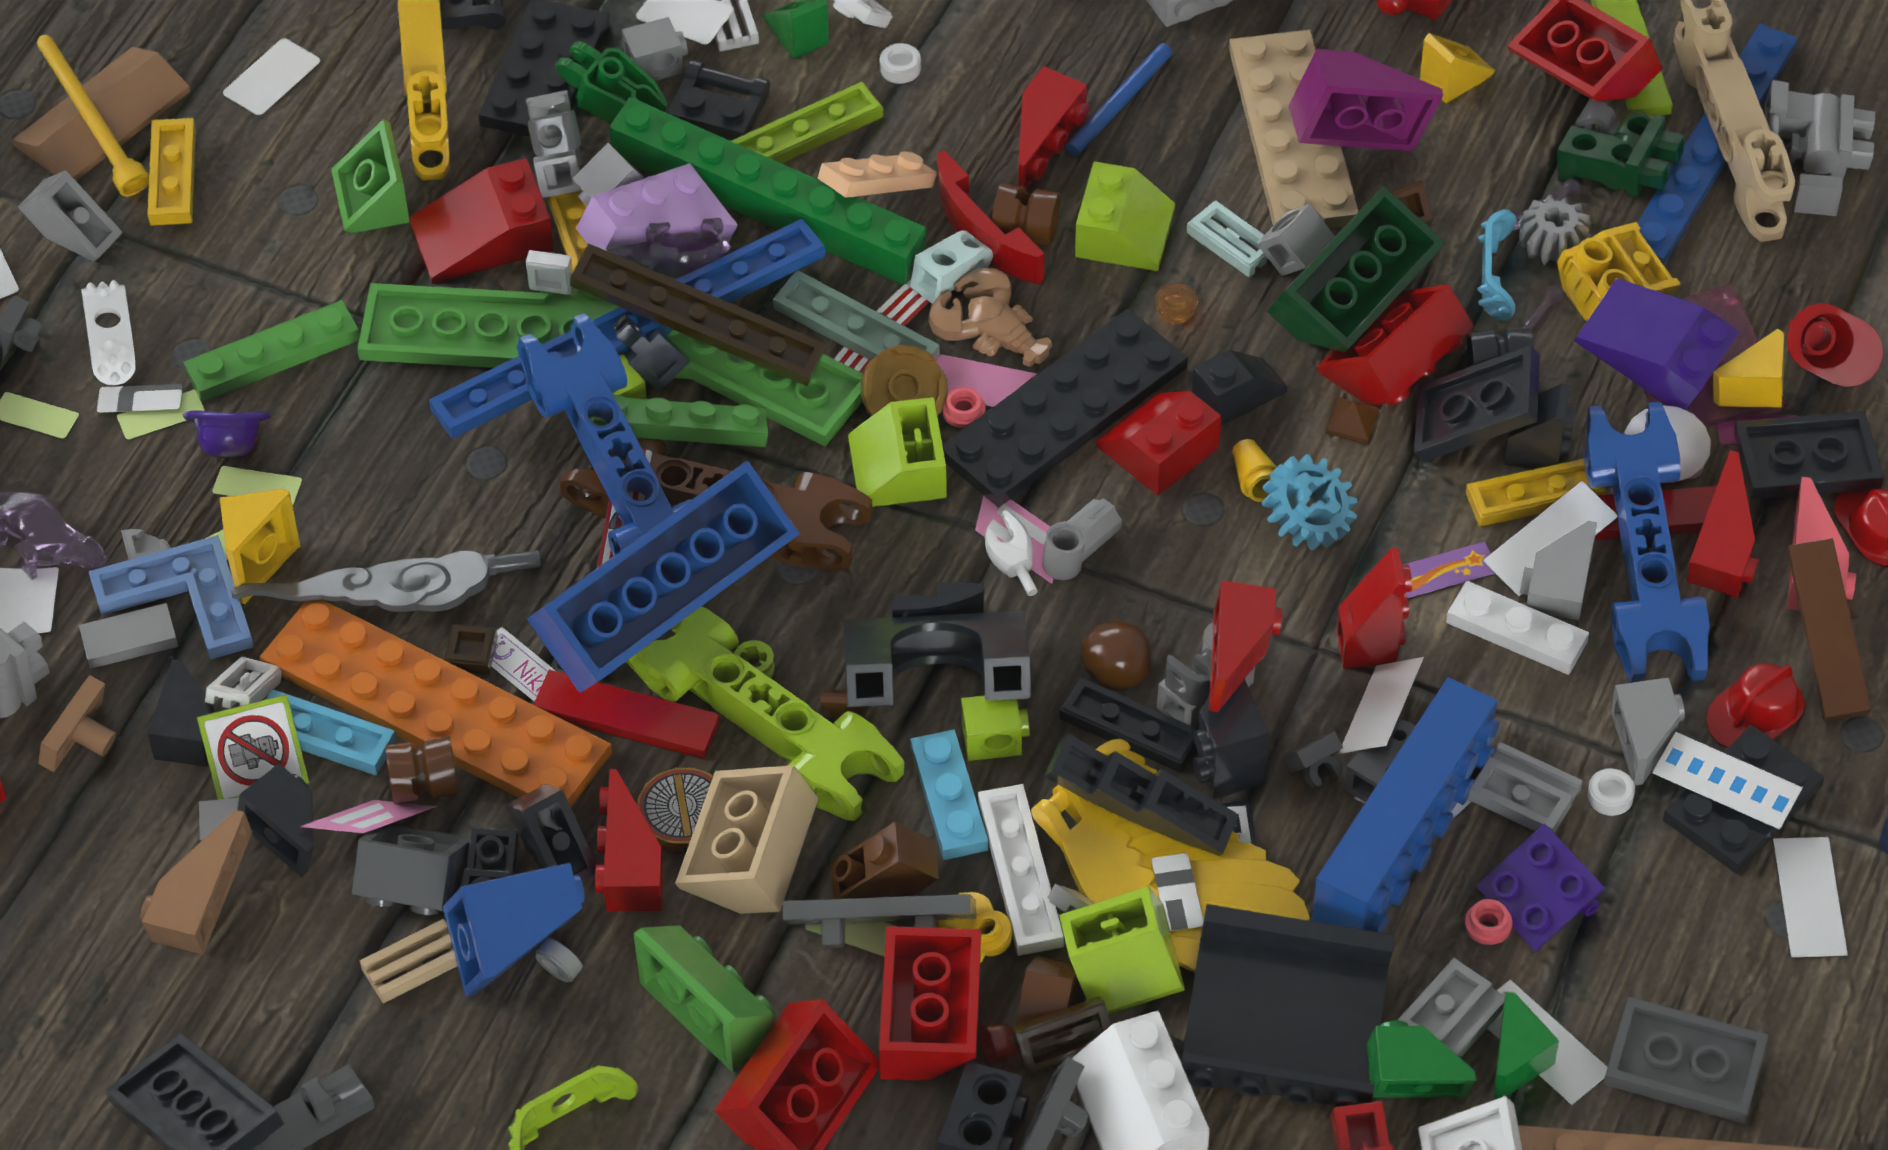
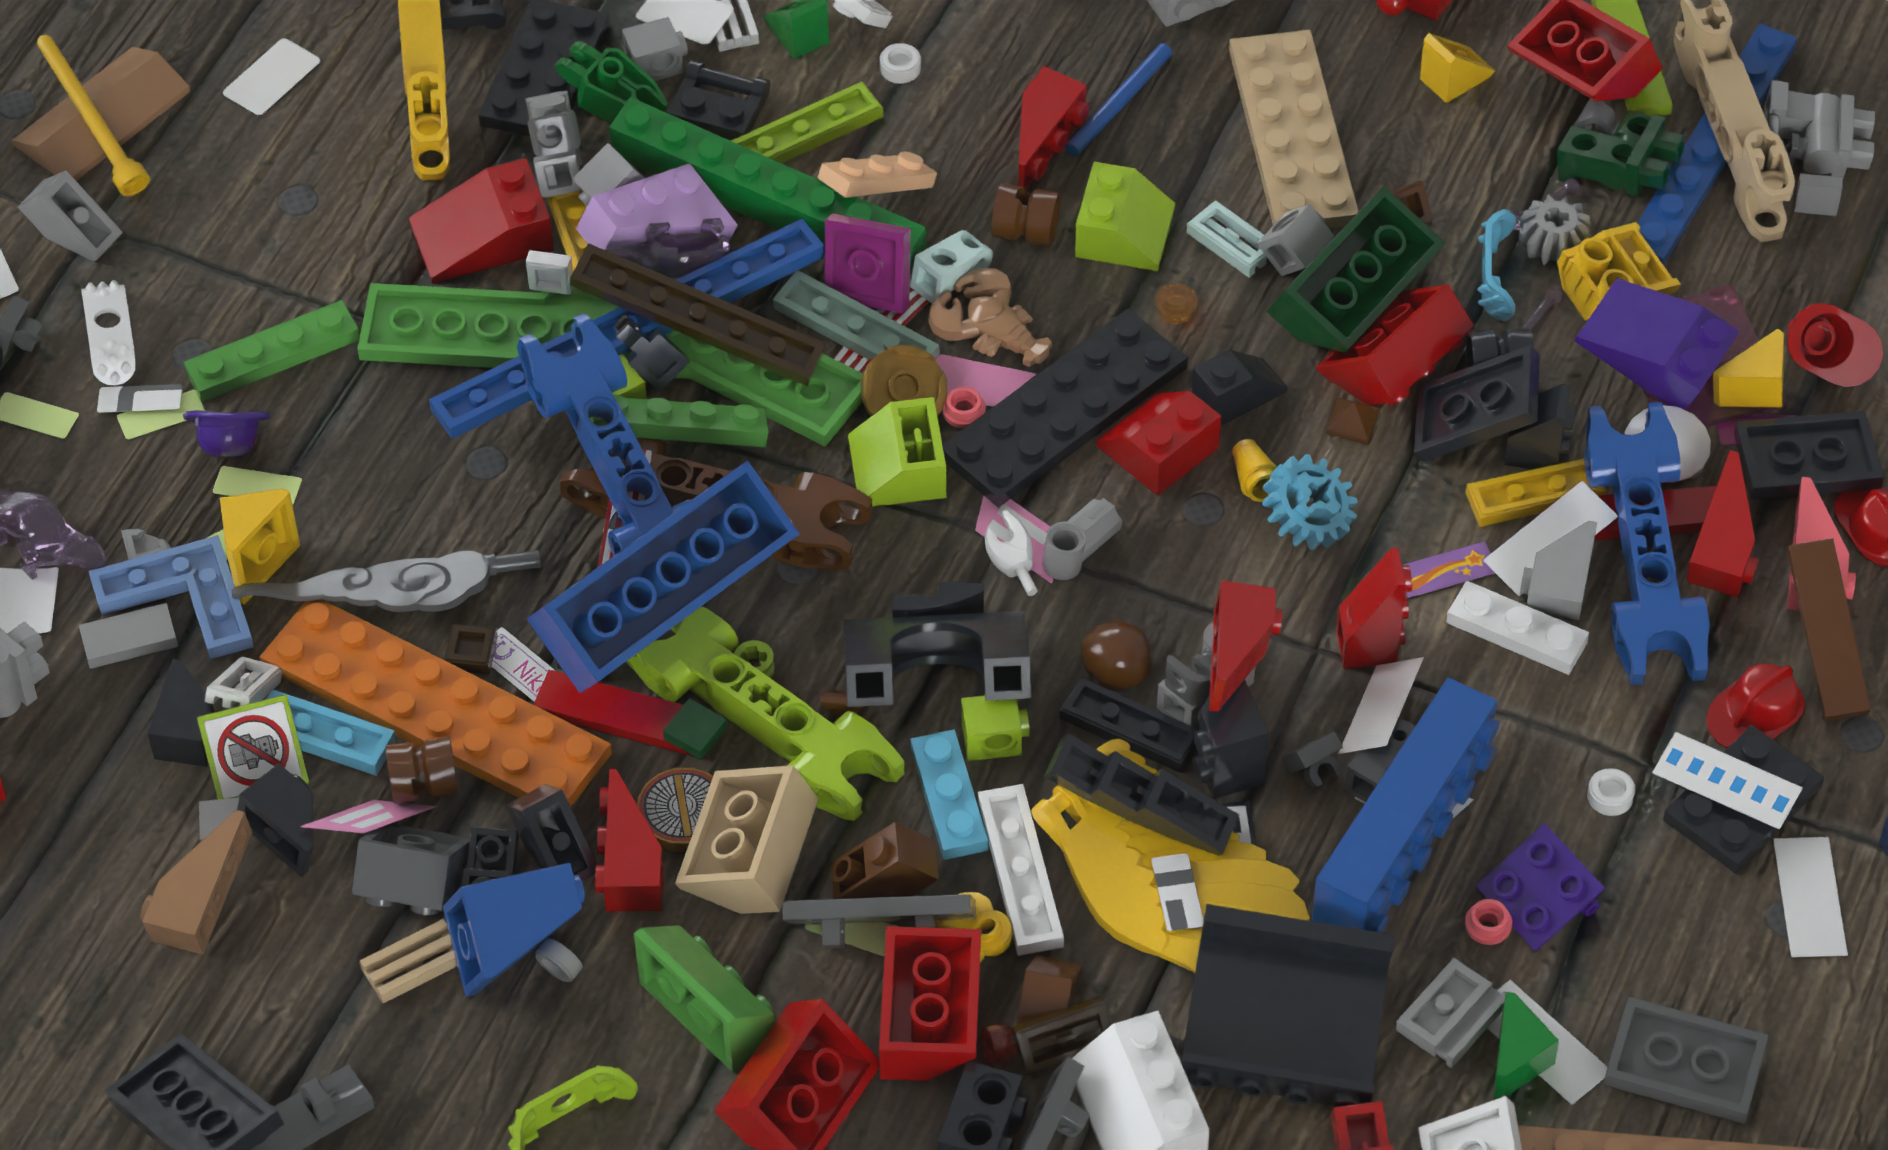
medium nougat tile [38,675,116,772] -> none
yellow plate [148,118,196,226] -> none
bright green slope [331,119,409,233] -> none
red slope [937,150,1044,284] -> none
light grey tile [1047,884,1094,912] -> none
lime slope [1059,886,1185,1016] -> none
magenta slope [1288,49,1443,151] -> none
green slope [1367,1021,1476,1098] -> none
light grey plate [1468,742,1583,833] -> none
light grey slope [1611,677,1685,785] -> none
none -> dark green tile [663,698,728,760]
none -> magenta plate [825,214,911,314]

